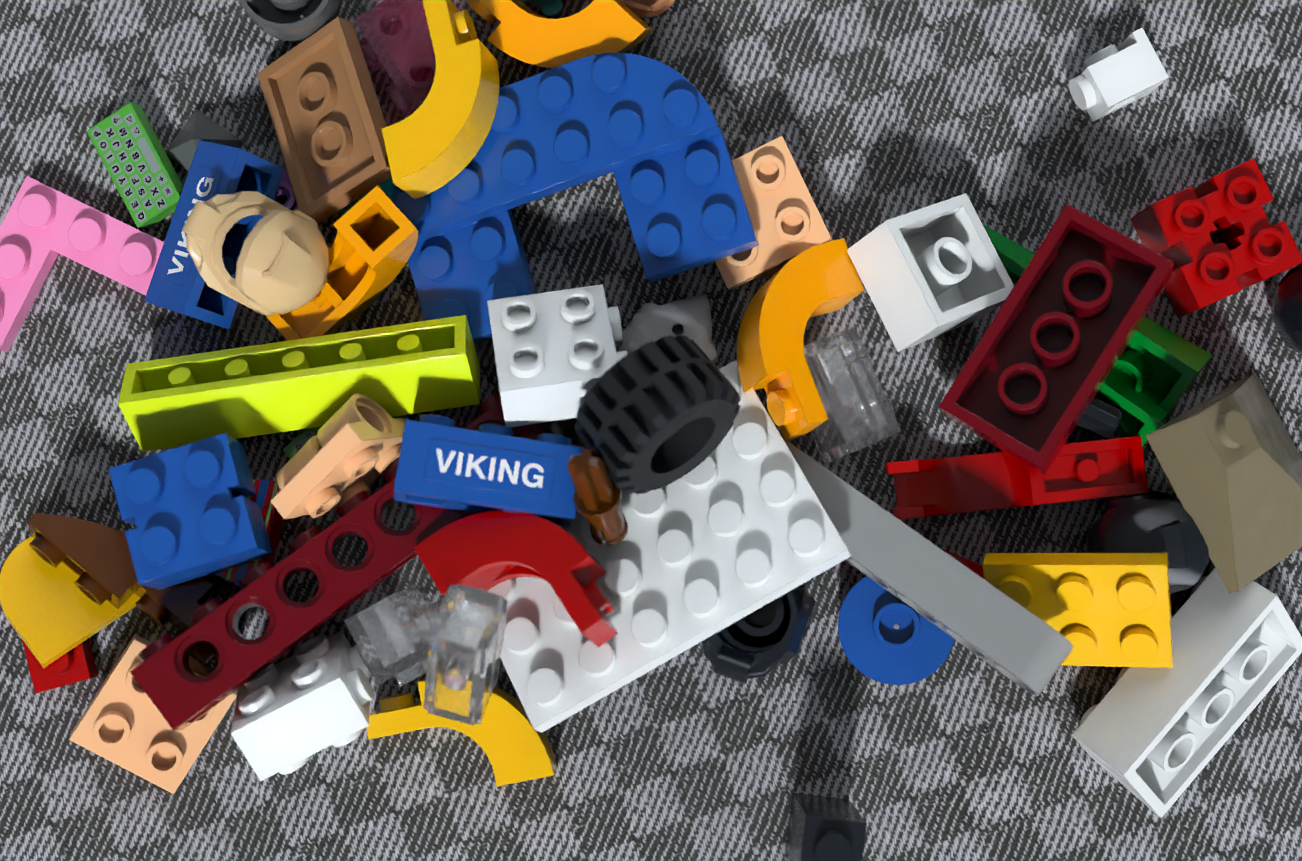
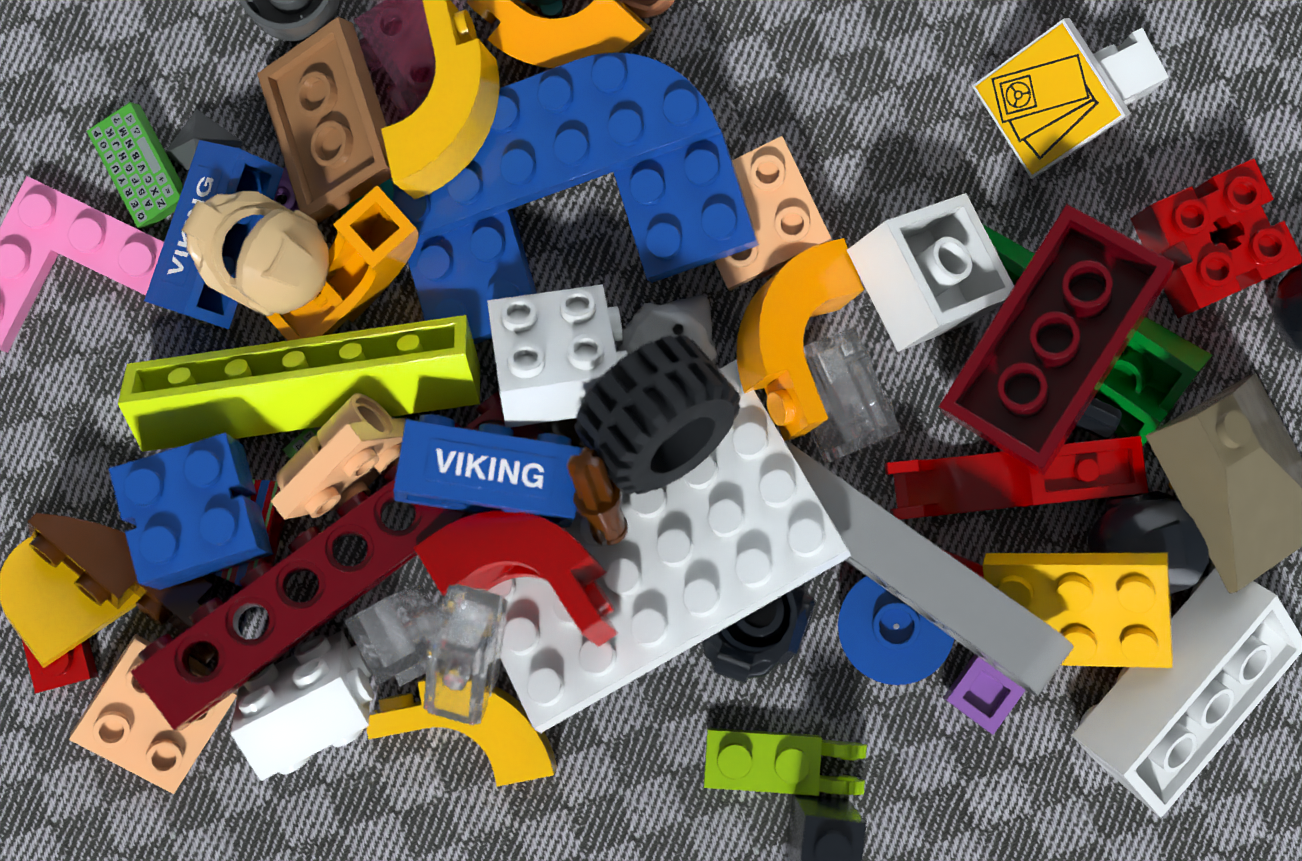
none -> lime hinge [703,728,867,796]
none -> medium lavender plate [943,654,1026,735]
none -> yellow tile [972,18,1131,179]

